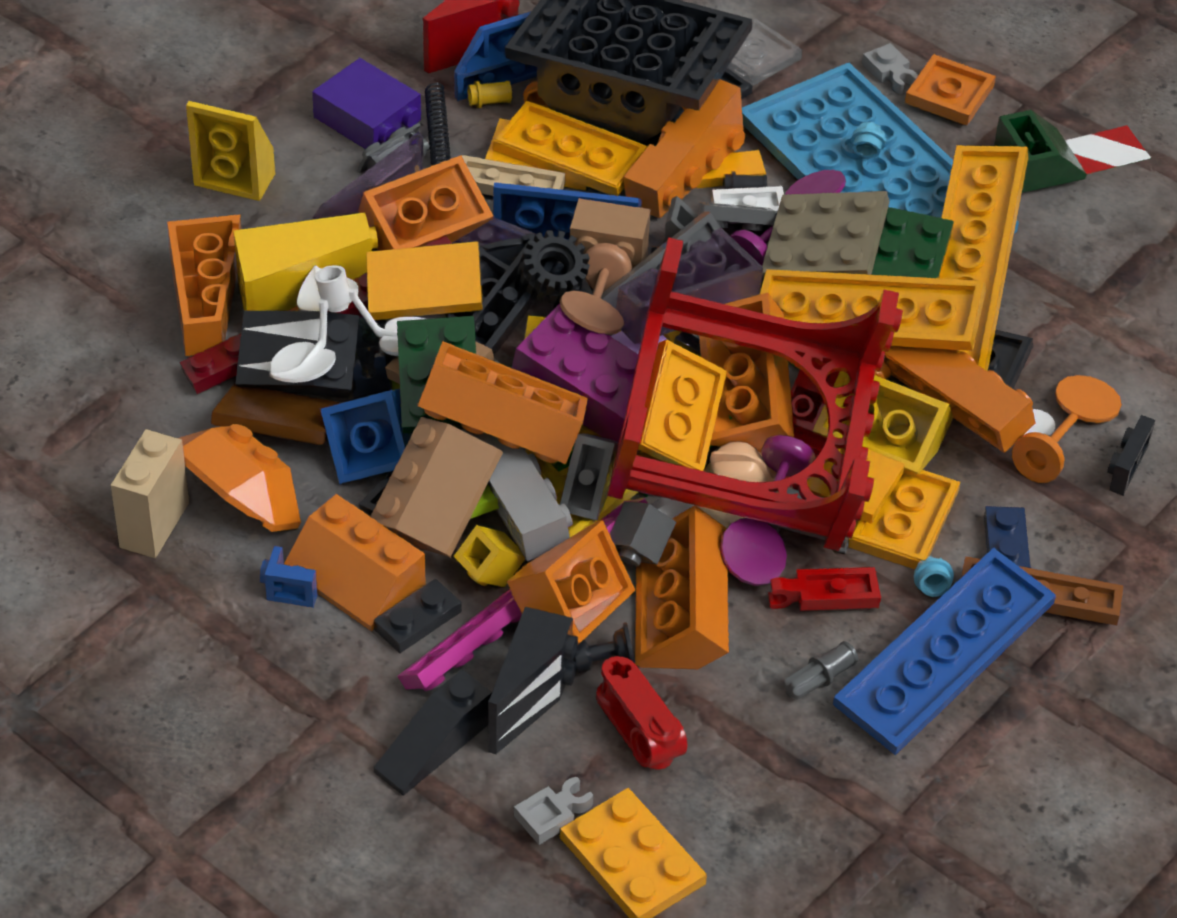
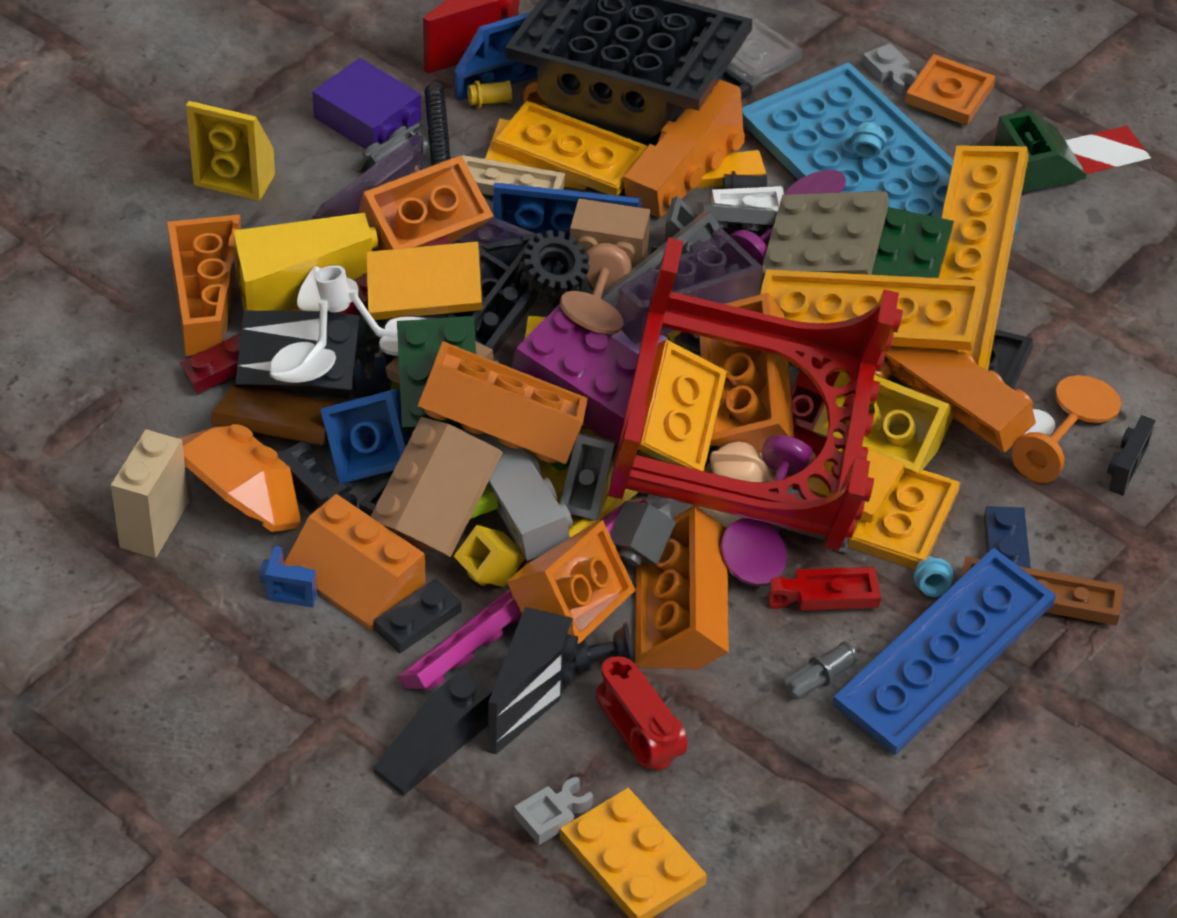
none -> black hinge [277,441,357,514]

